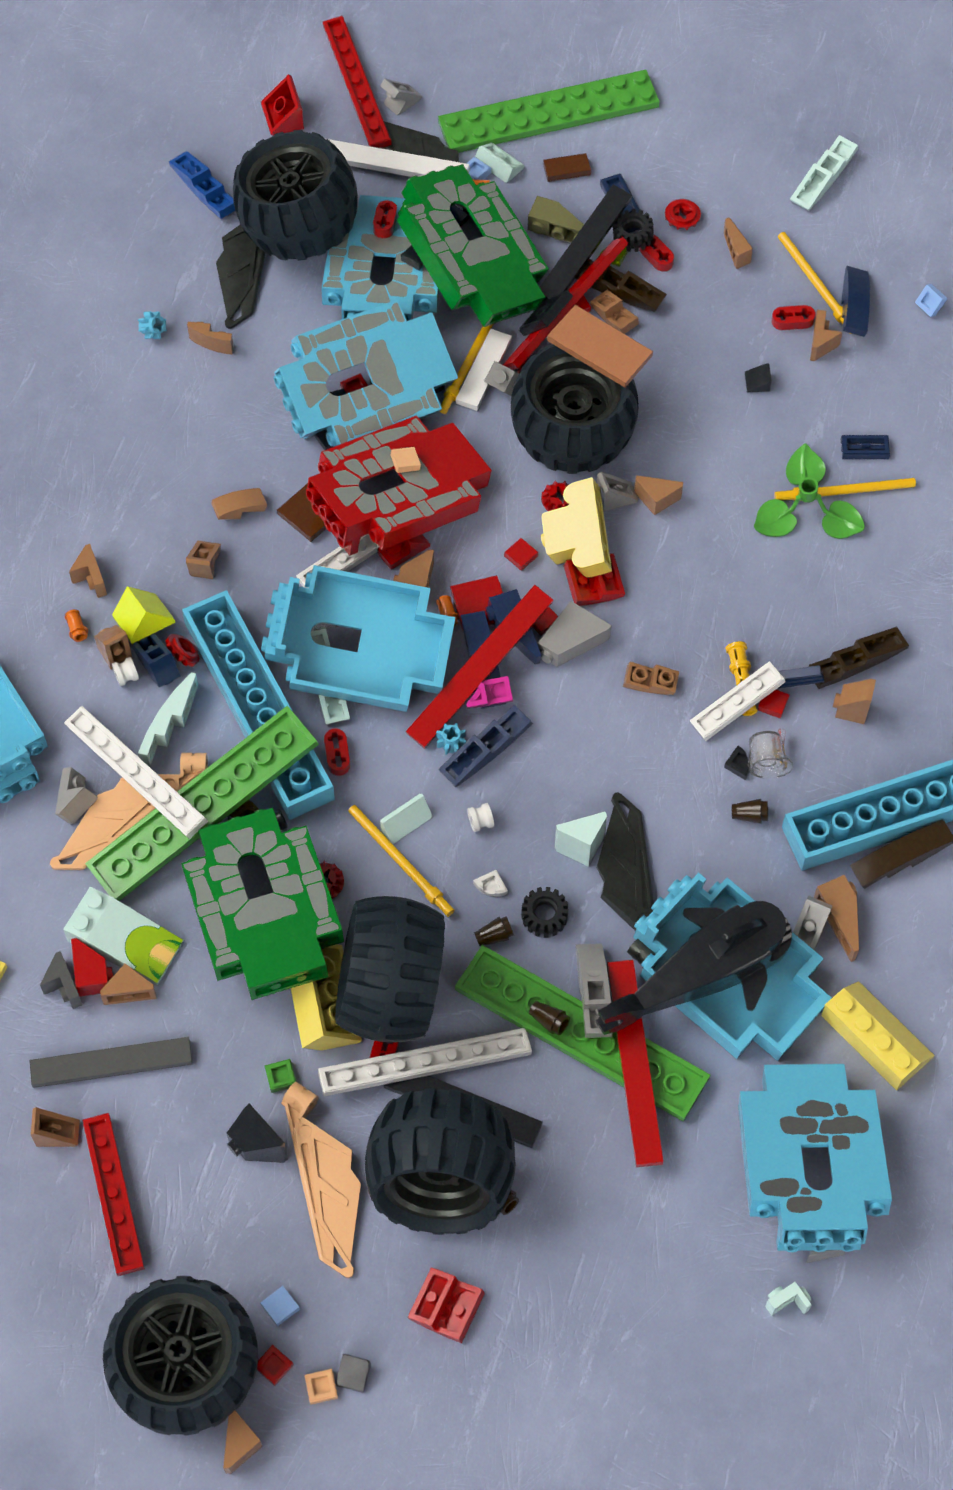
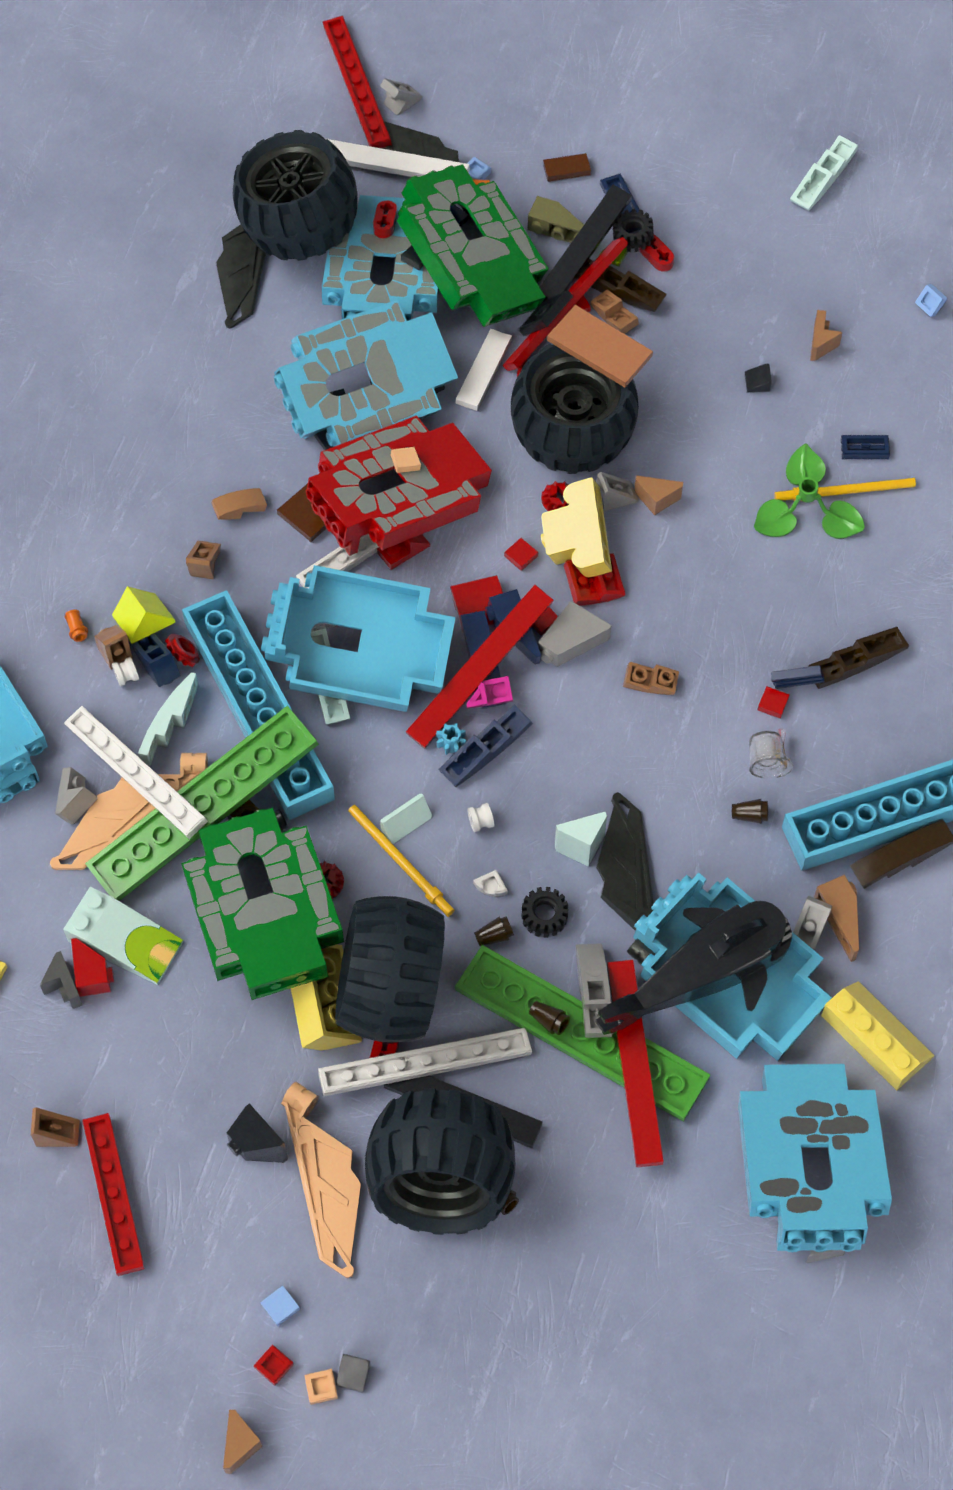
dark grey tile [29,1037,192,1088] -> none
medium nougat slope [69,544,107,598] -> none
medium nougat slope [100,963,157,1005] -> none
wheel [103,1276,258,1436] -> none
medium azure gear [138,311,167,339] -> none
blue slope [169,151,235,219] -> none
medium nougat slope [187,321,234,355] -> none
red slope [261,74,304,136] -> none
bright green tile [264,1059,296,1093] -> none
red beam [324,728,350,776] -> none
red tile [340,373,368,394] -> none
medium nougat slope [393,550,434,588] -> none
red slope [408,1267,485,1343] -> none
orange pin [436,595,459,626] -> none
bright green plate [438,69,660,153] -> none
yellow bar [439,324,494,414] -> none
light aqua slope [475,143,524,183] -> none
light grey slope [484,361,519,396] -> none
red gear [665,199,701,230] -> none
white tile [690,661,785,741] -> none
medium nougat slope [723,217,753,269] -> none
black tile [724,746,750,780] -> none
yellow pin [725,641,758,716] -> none
light aqua bracket [765,1282,811,1316] -> none
red beam [771,305,816,330] -> none
yellow bar [778,232,852,334] -> none
medium nougat slope [833,679,876,724] -> none
dark blue slope [841,266,870,337] -> none

